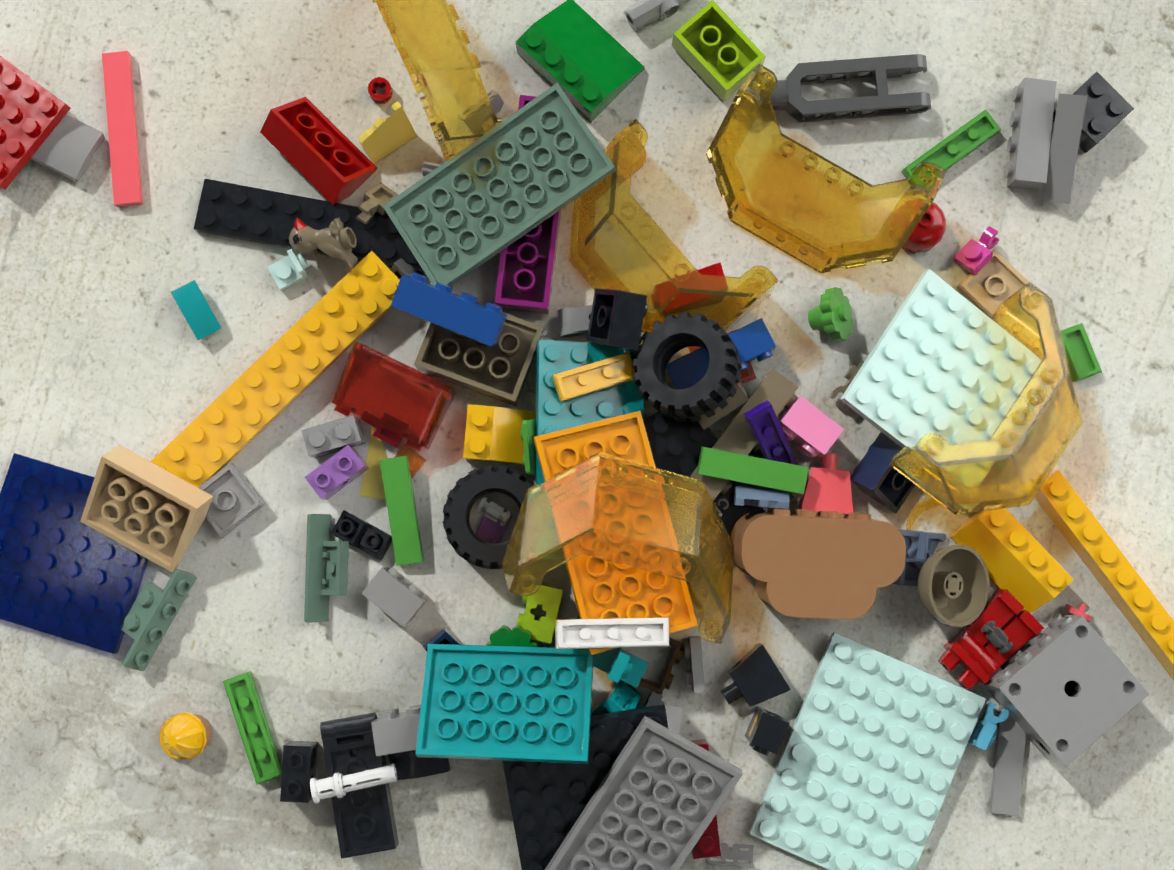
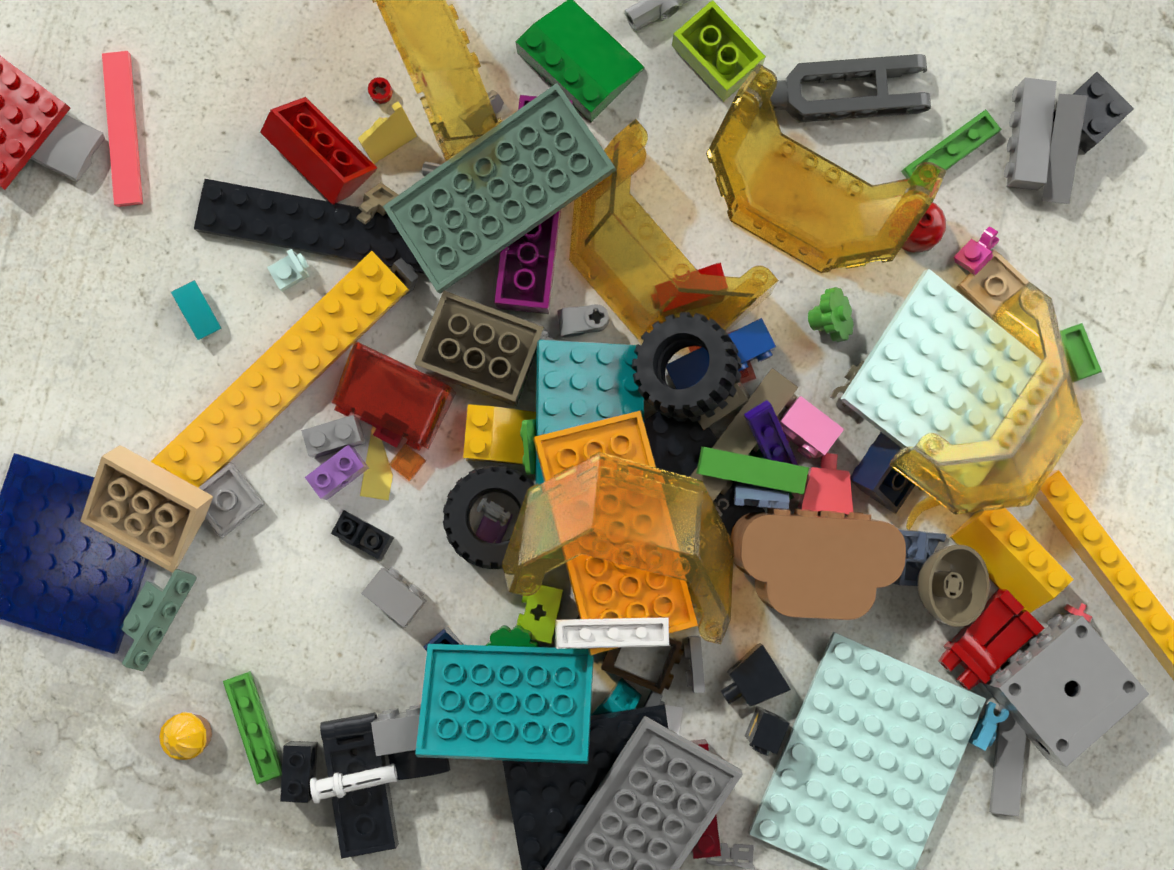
dark tan animal [289,217,358,274] -> none
sand green bracket [304,514,349,623] -> none
bright green tile [380,455,424,566] -> none
blue brick [391,272,508,347] -> none
yellow tile [552,352,636,402] -> none
black brick [587,288,648,350] -> none
teal bracket [593,648,649,688] -> none
dark grey piece [981,620,1013,653] -> none

